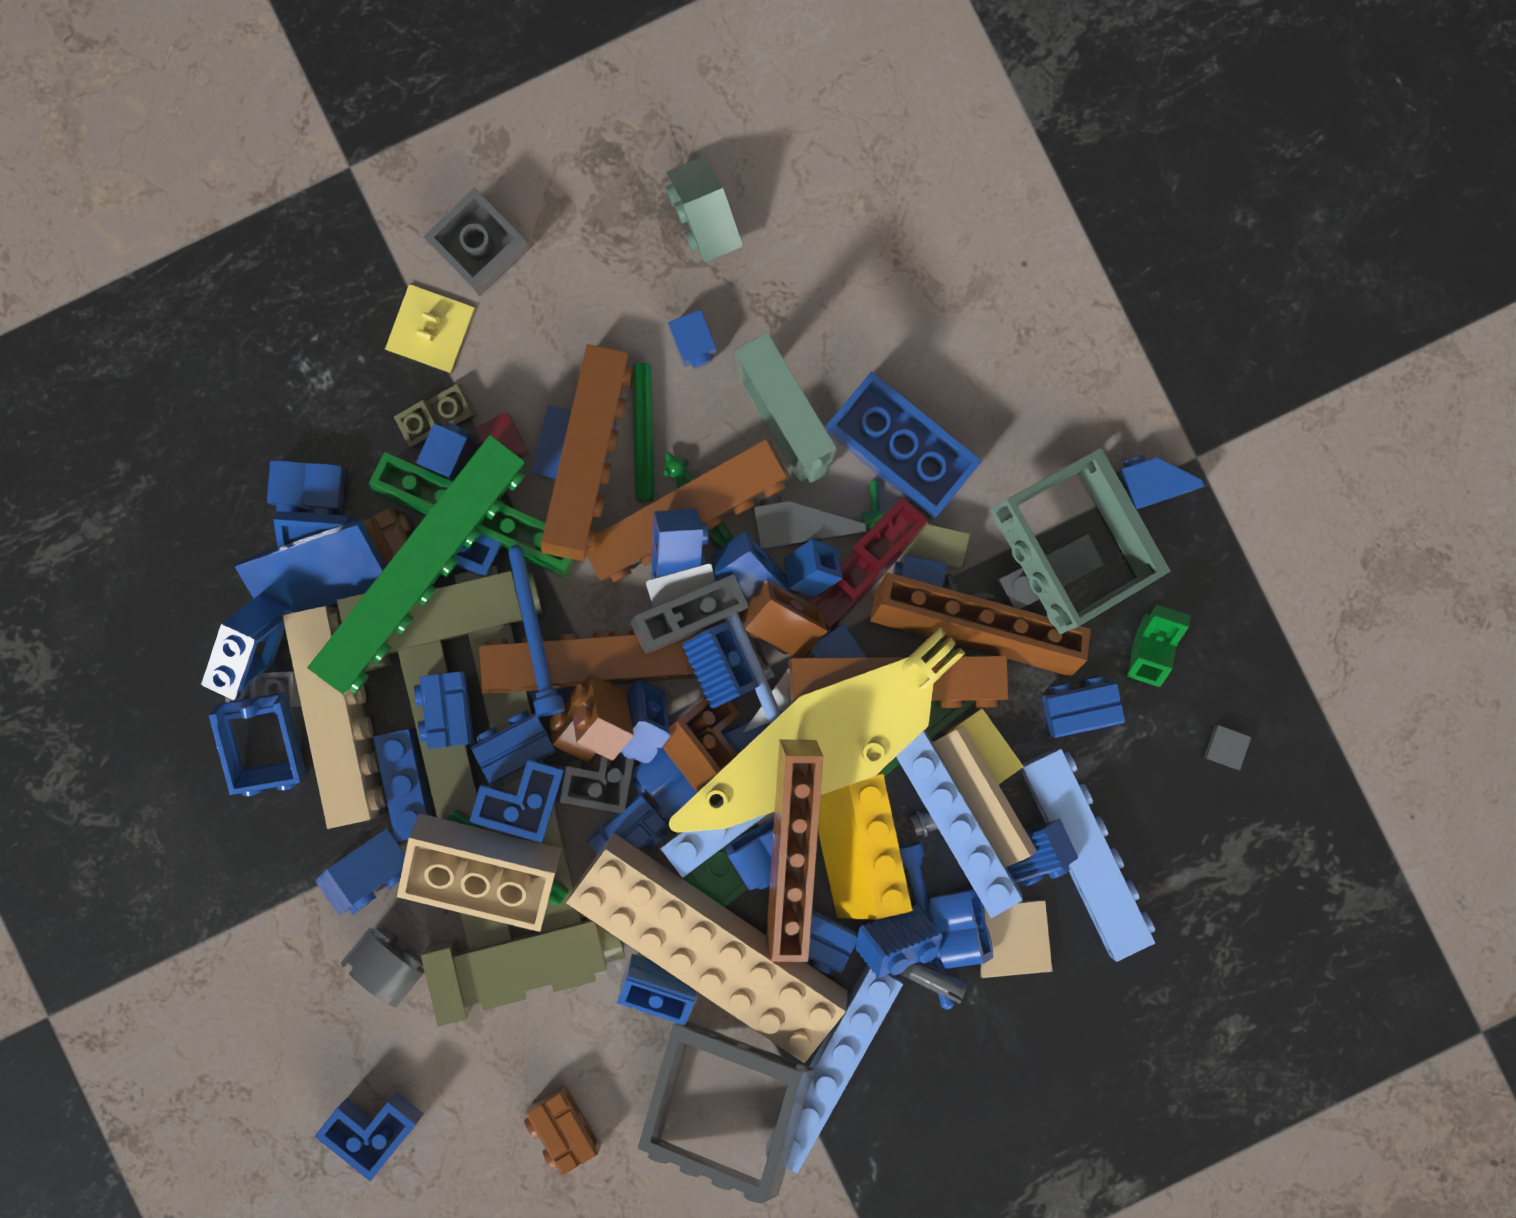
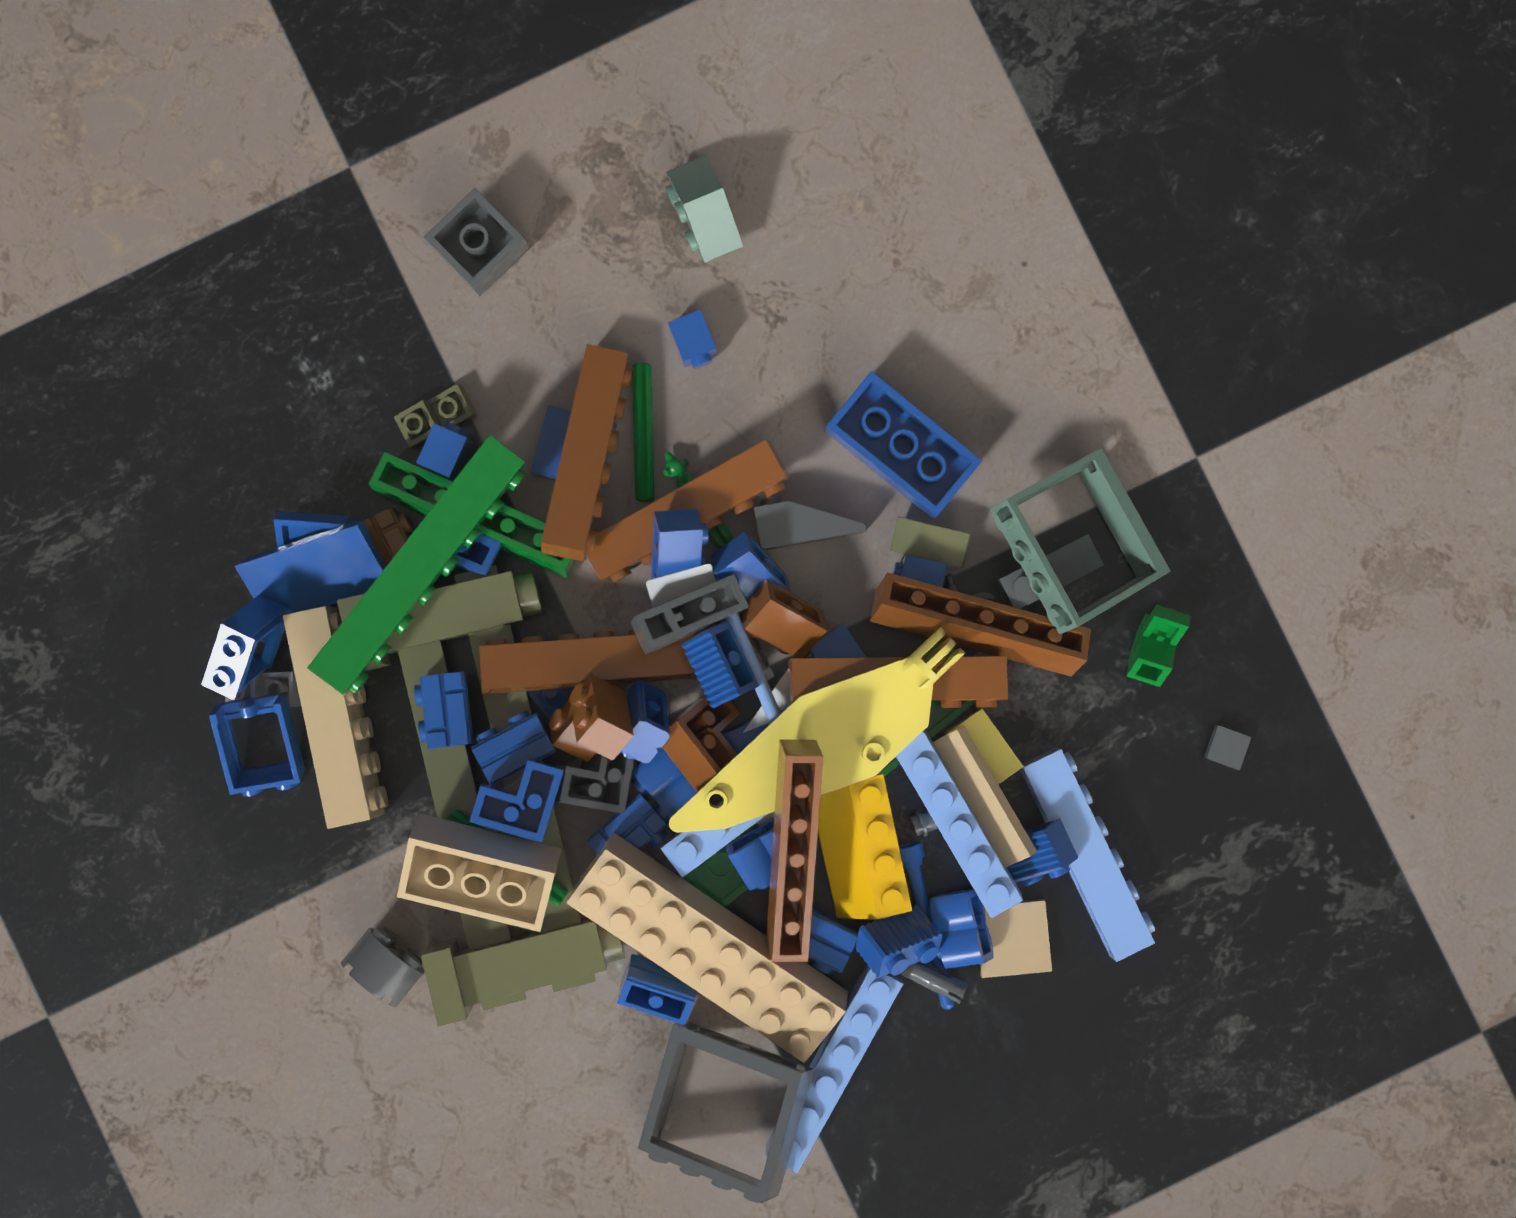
blue brick [267,461,346,515] -> none
blue brick [314,1092,424,1182] -> none
blue brick [315,829,405,916] -> none
blue brick [373,728,435,842] -> none
light yellow piece [385,284,475,373] -> none
dark red brick [475,412,530,461] -> none
blue piece [508,545,565,717] -> none
dark orange brick [524,1085,601,1176] -> none
sand green window [735,332,836,483] -> none
blue brick [784,539,843,597] -> none
dark red slope [808,498,929,631] -> none
green hand [861,481,882,532] -> none
blue brick [1042,676,1125,738] -> none
blue slope [1116,455,1204,510] -> none

